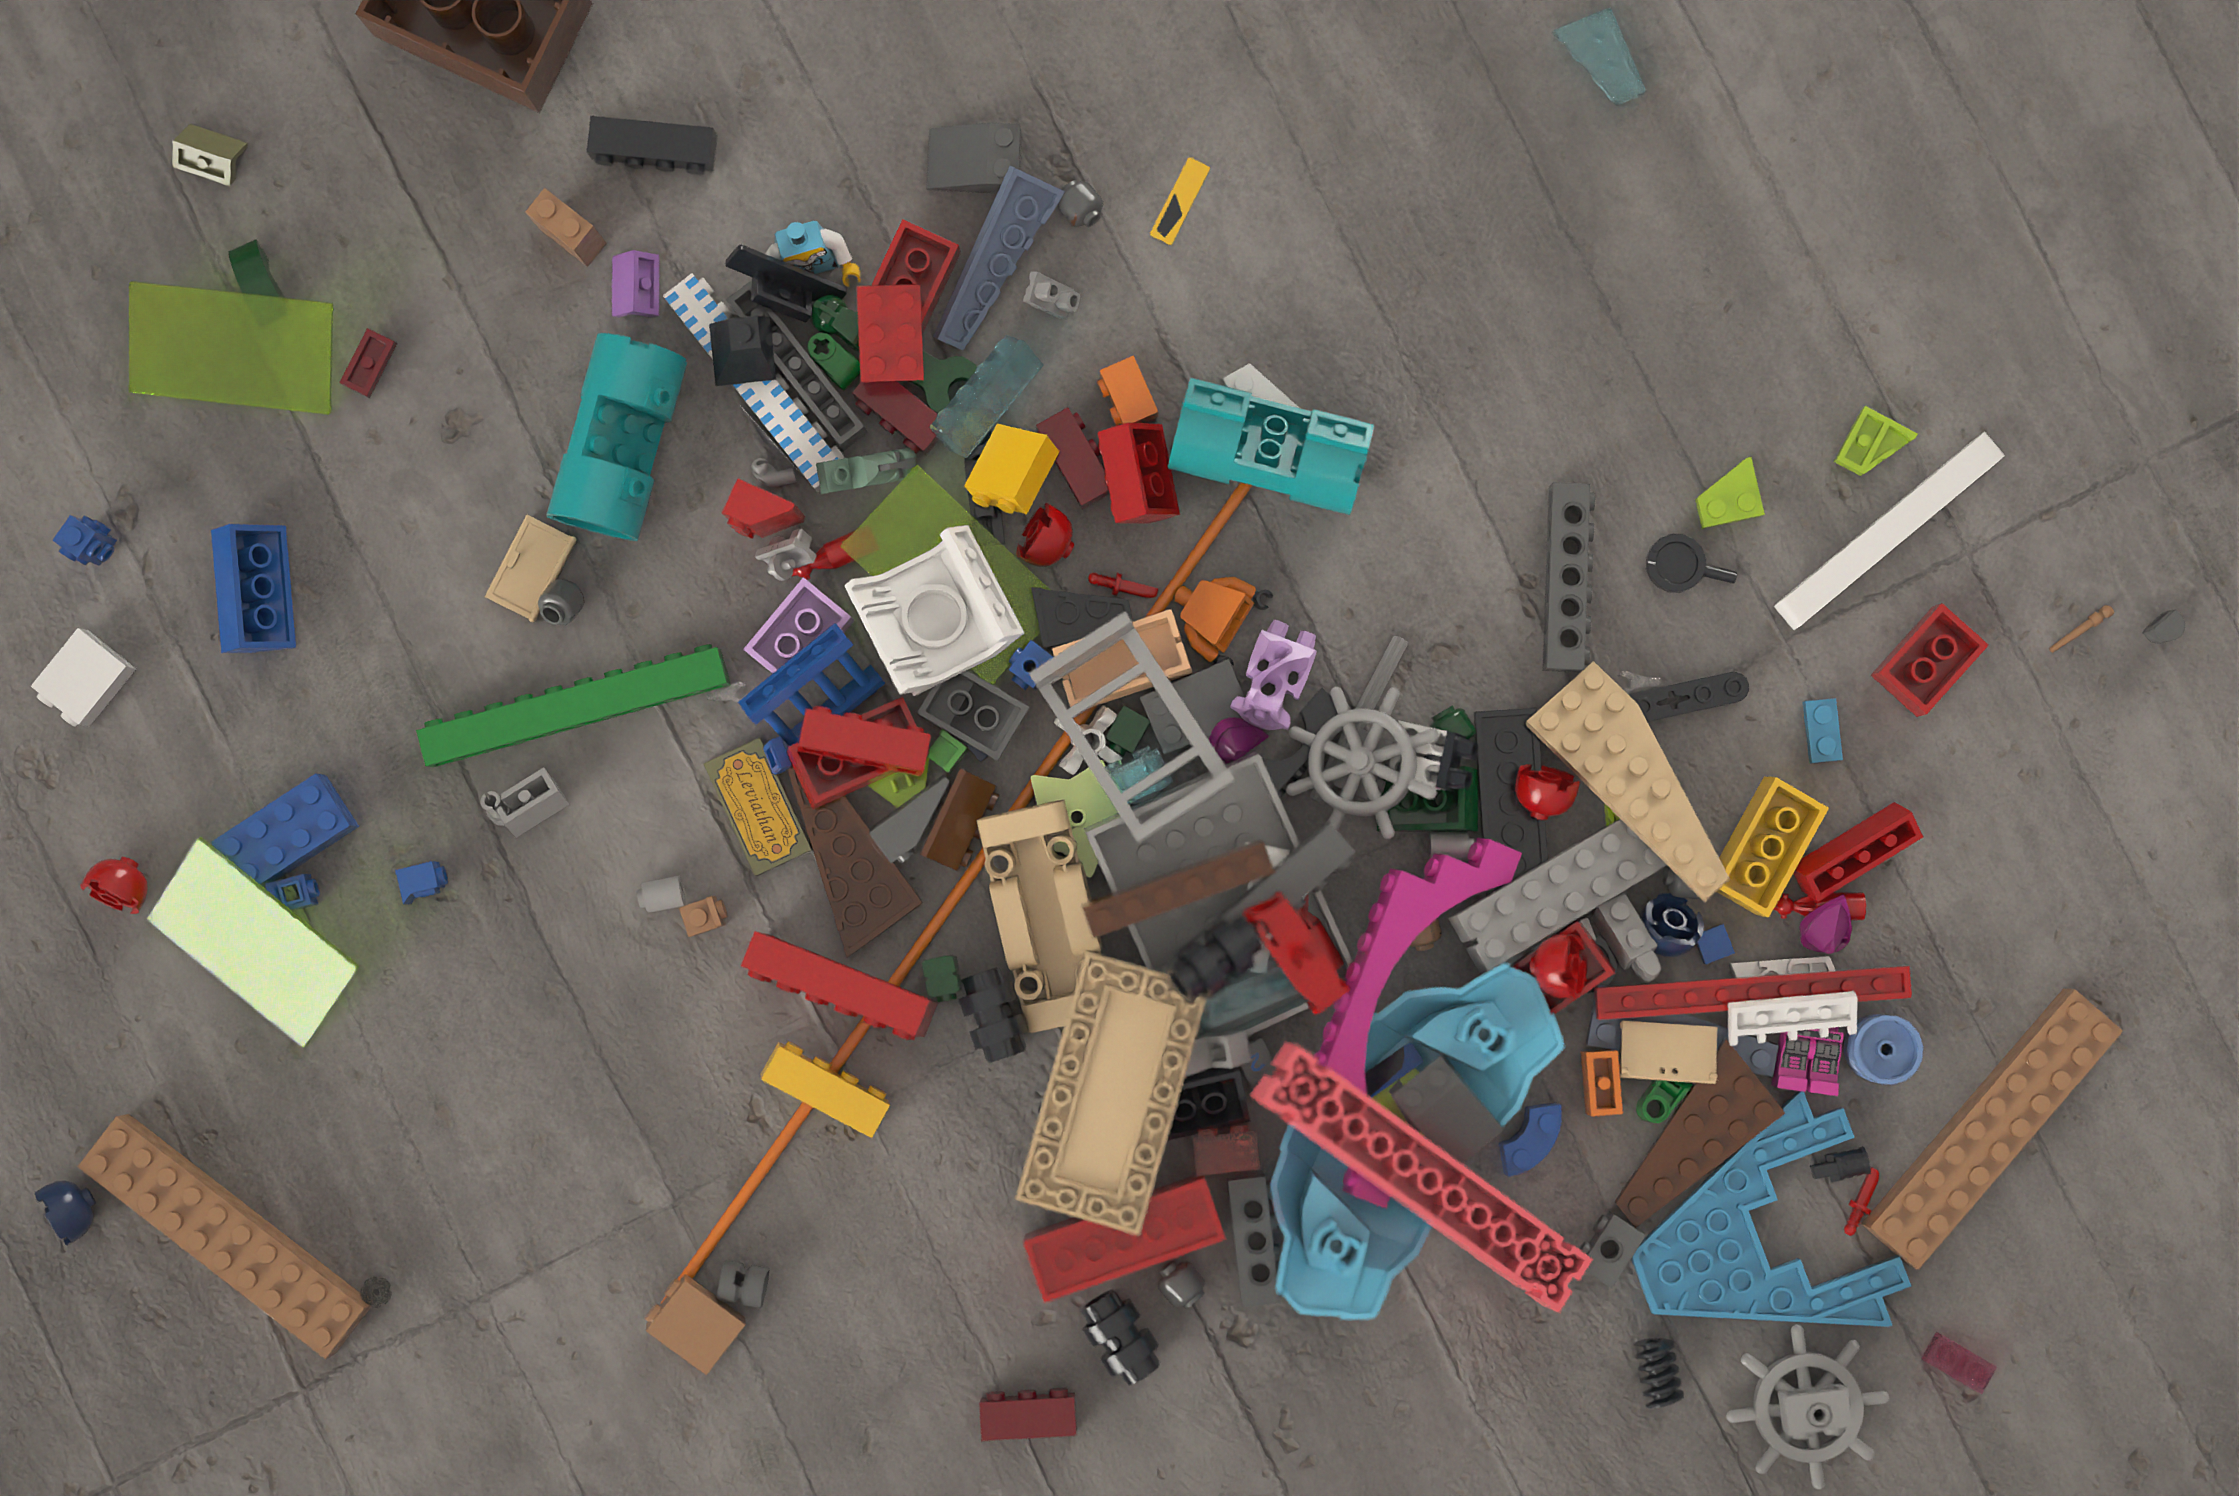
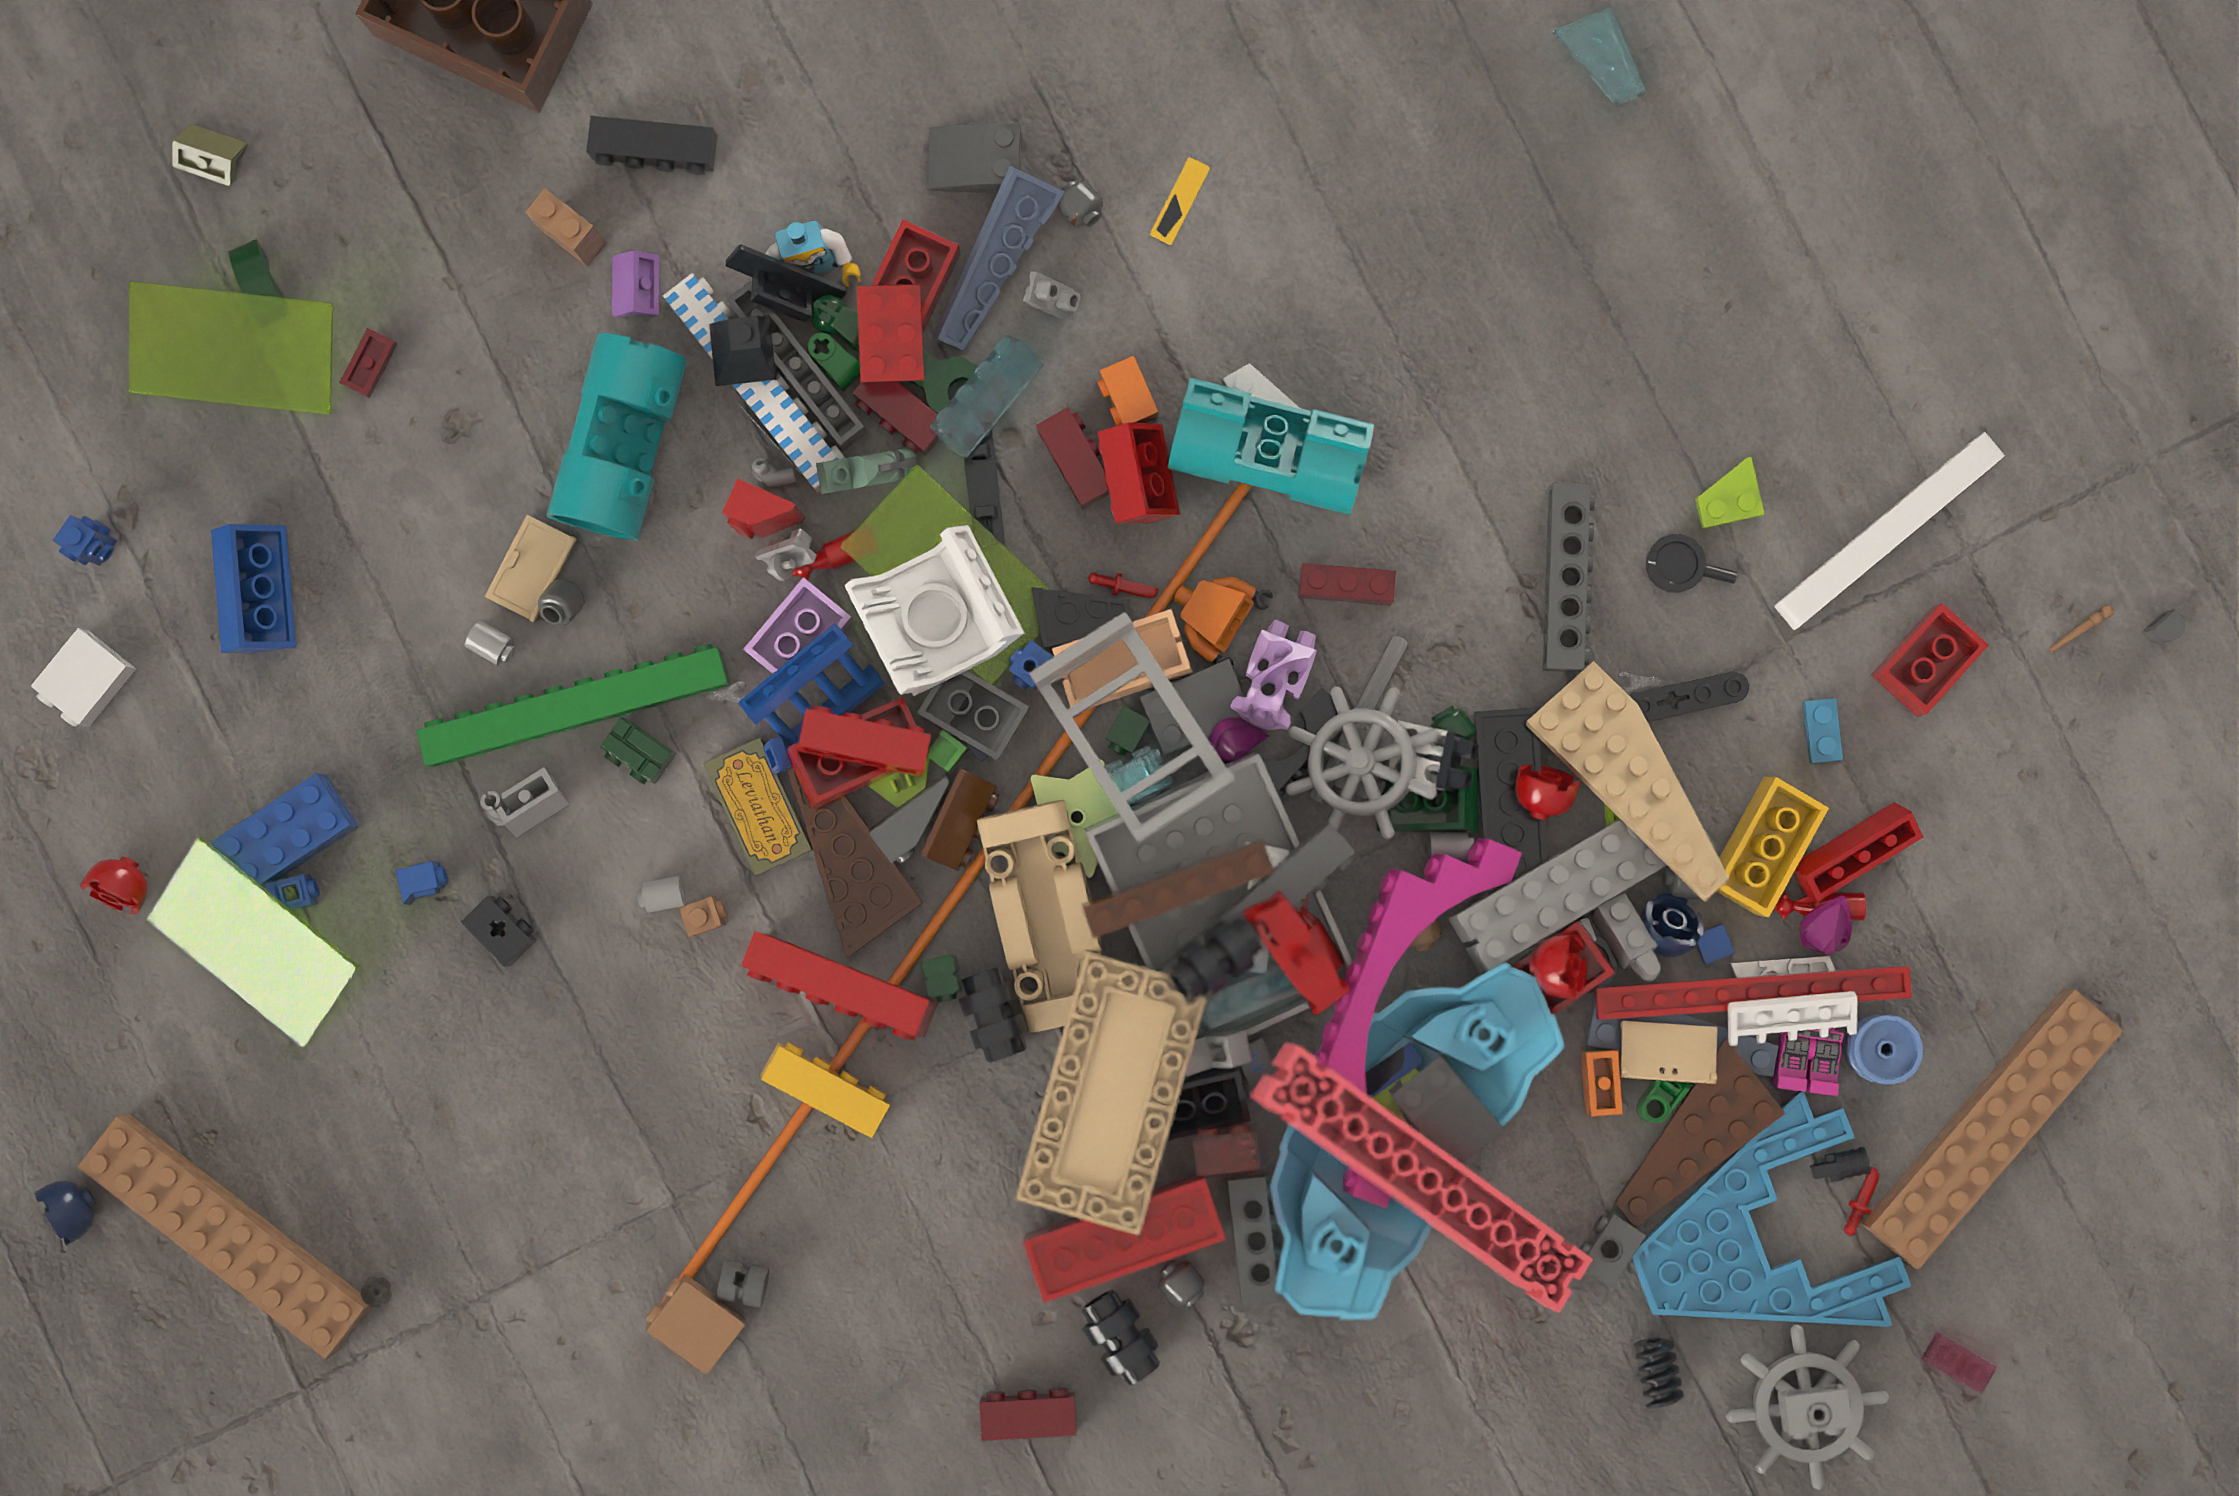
yellow brick [964,424,1060,514] -> none
red cylinder [1016,503,1074,567] -> none
white pin [1053,705,1122,775] -> none
blue brick [1499,1102,1562,1177] -> none
lime wing [1834,406,1918,476] -> none
none -> black brick [461,896,537,967]
none -> light grey brick [464,620,515,665]
none -> dark green brick [601,717,676,785]
none -> dark red brick [1298,563,1396,606]

